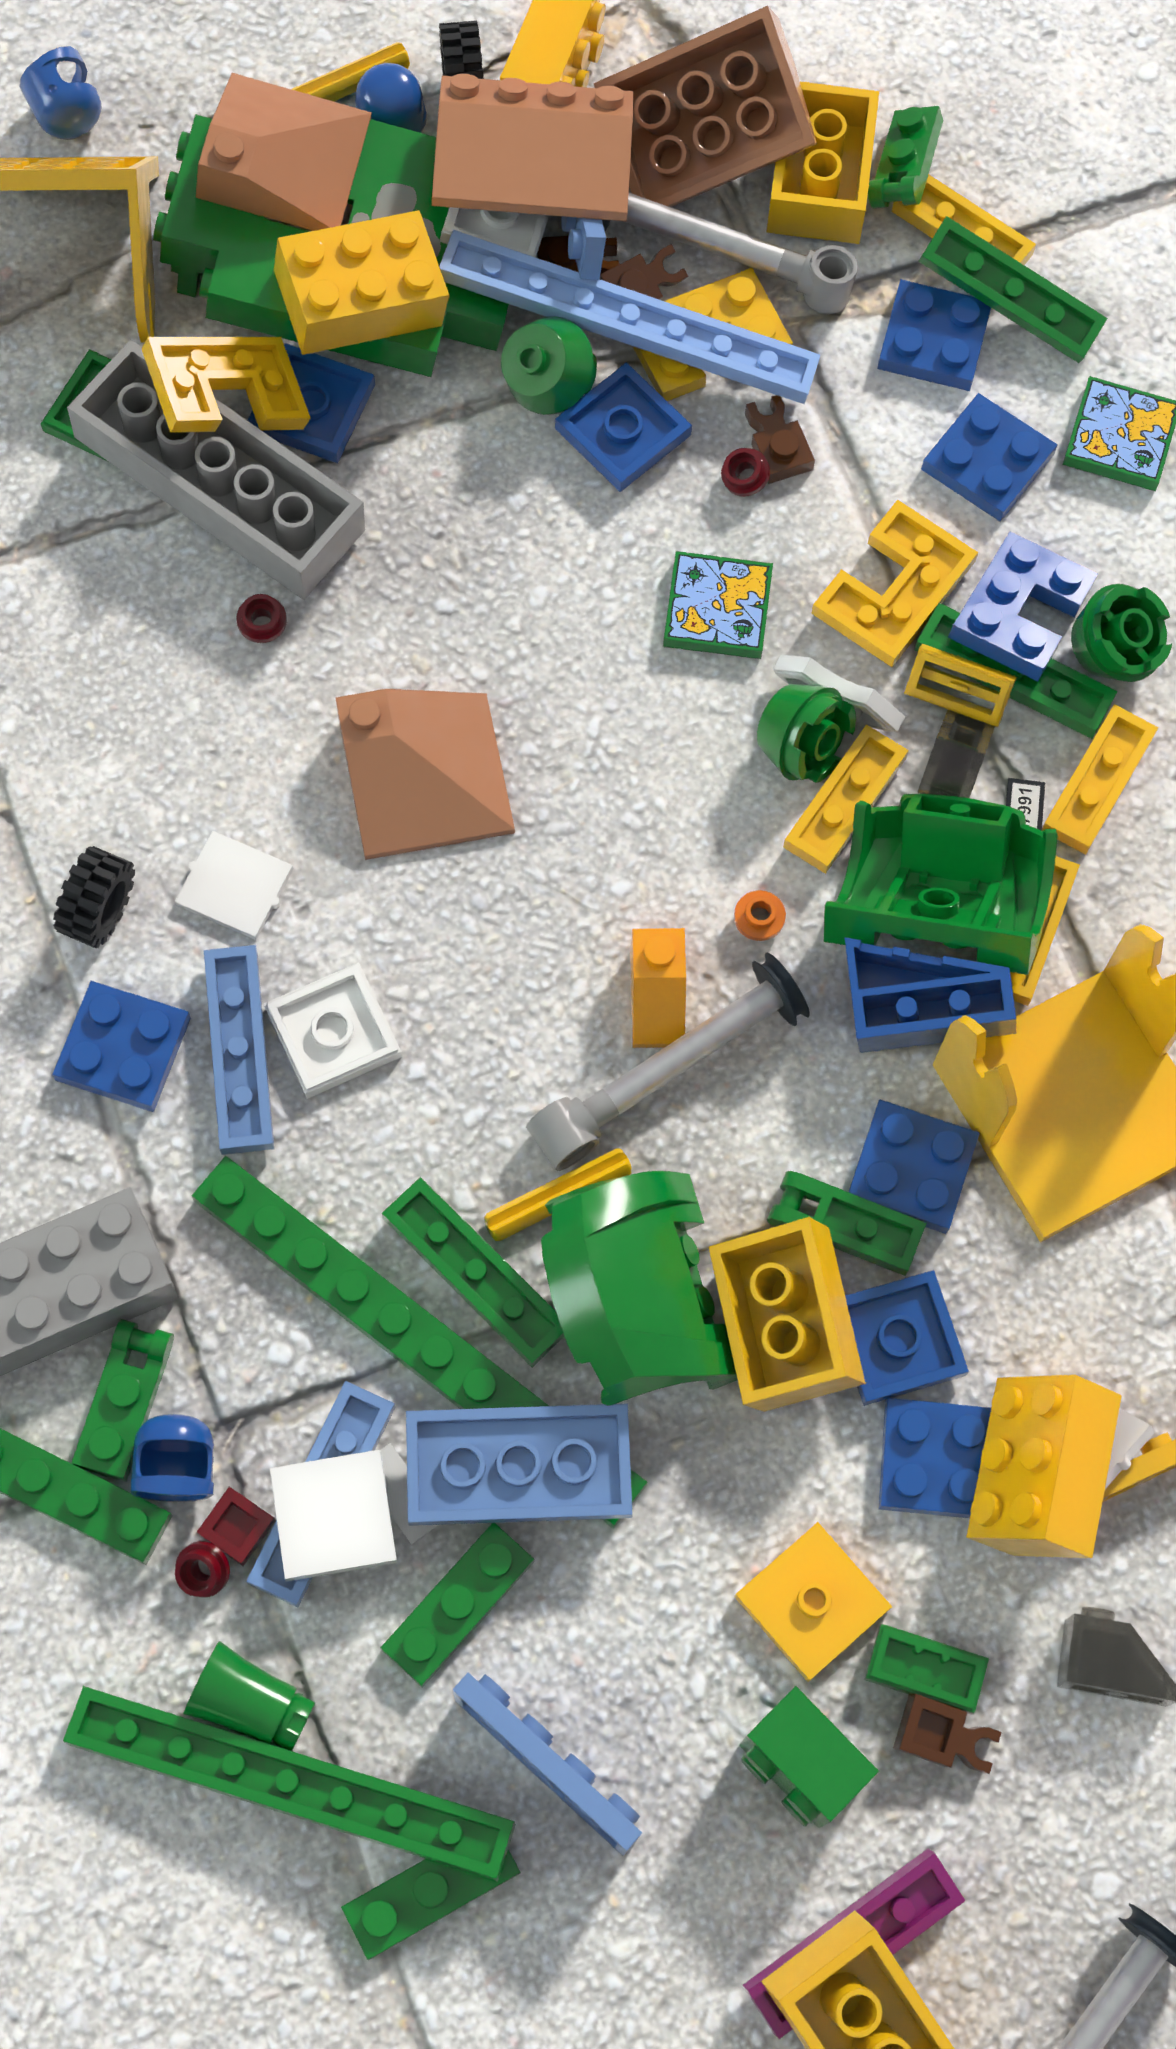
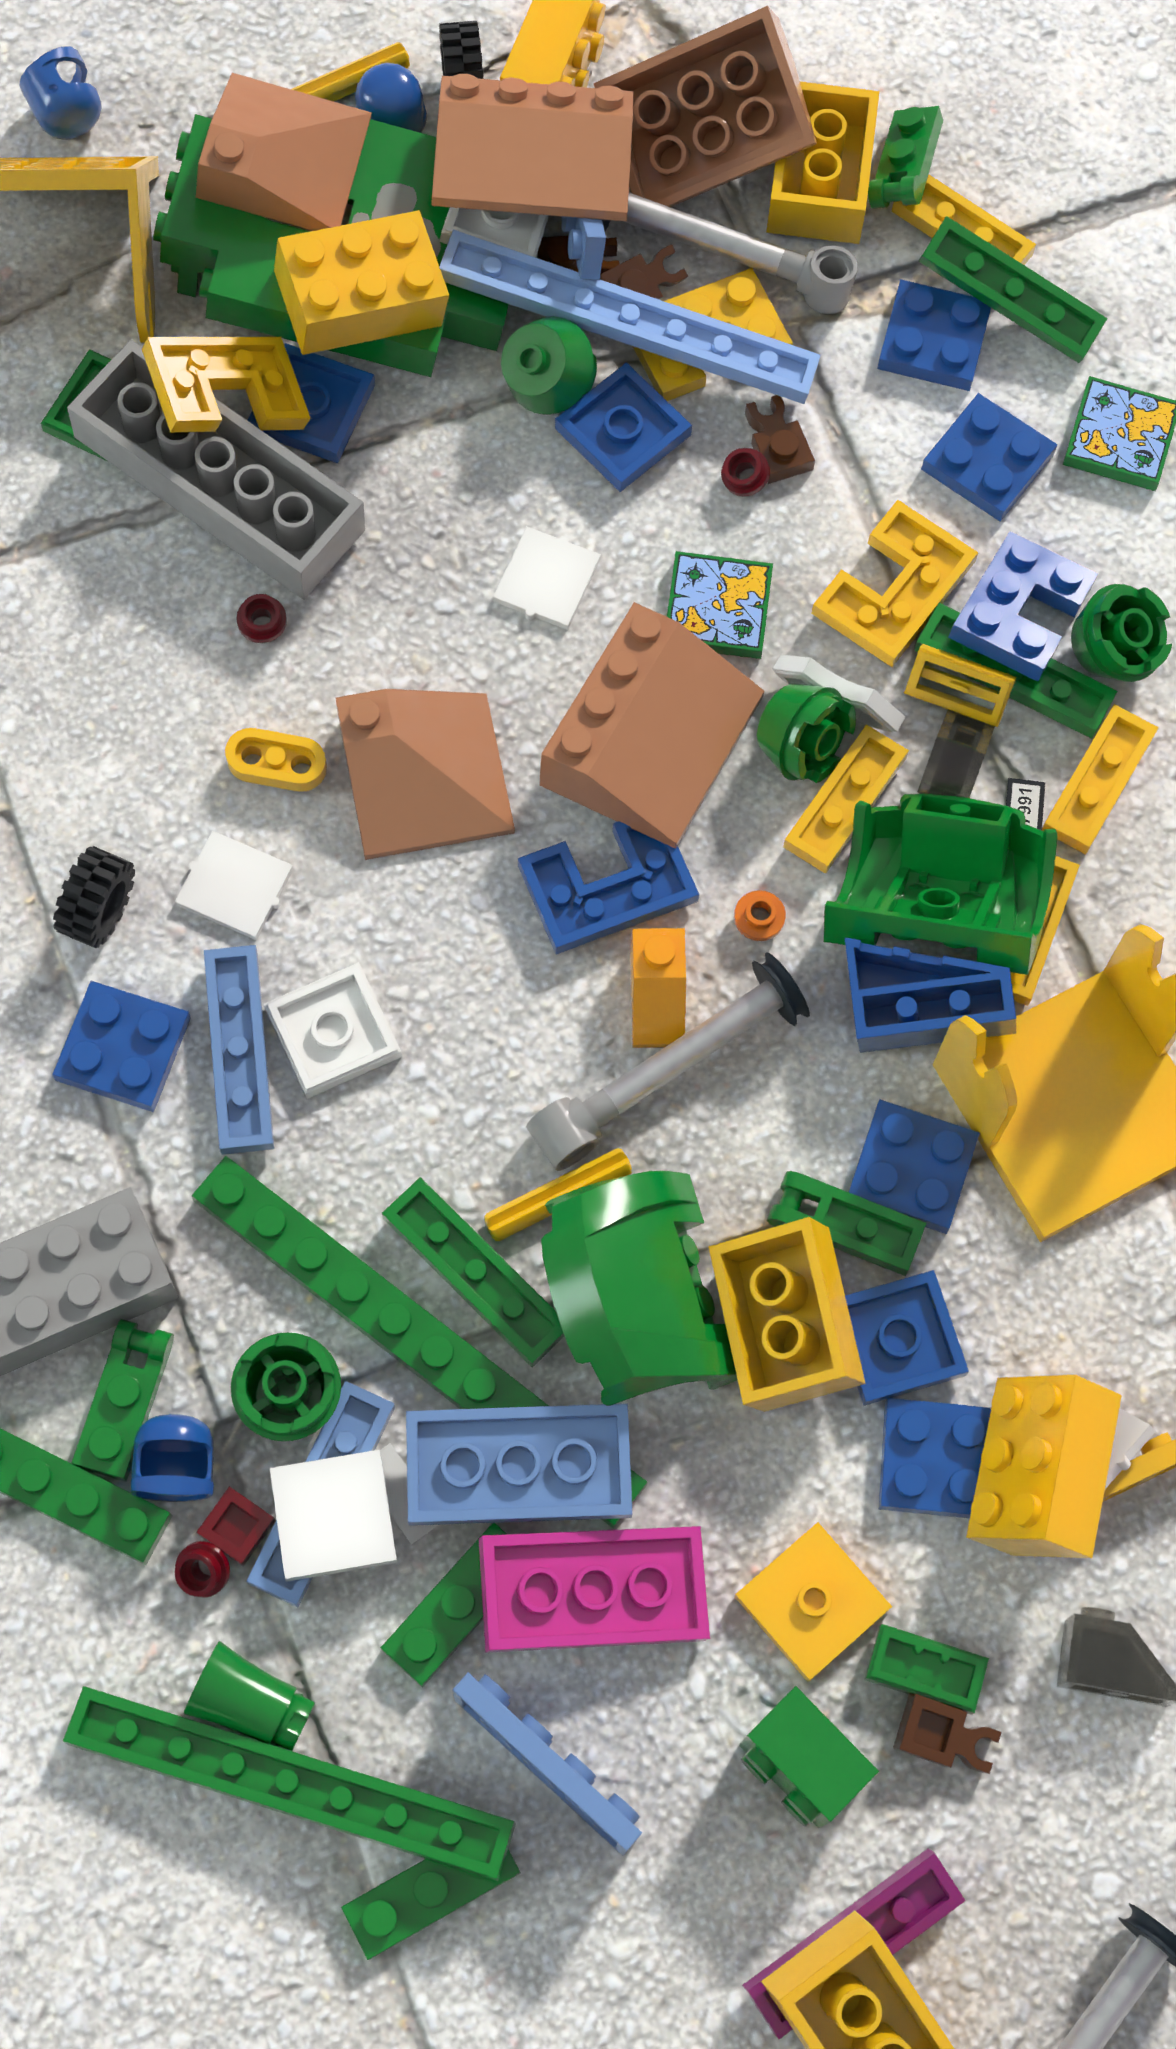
none -> yellow plate [225,728,327,792]
none -> green cone [231,1332,341,1441]
none -> dark pink plate [479,1526,710,1653]
none -> white piece [493,526,601,630]
none -> blue plate [518,821,699,955]
none -> nougat slope [539,602,764,849]

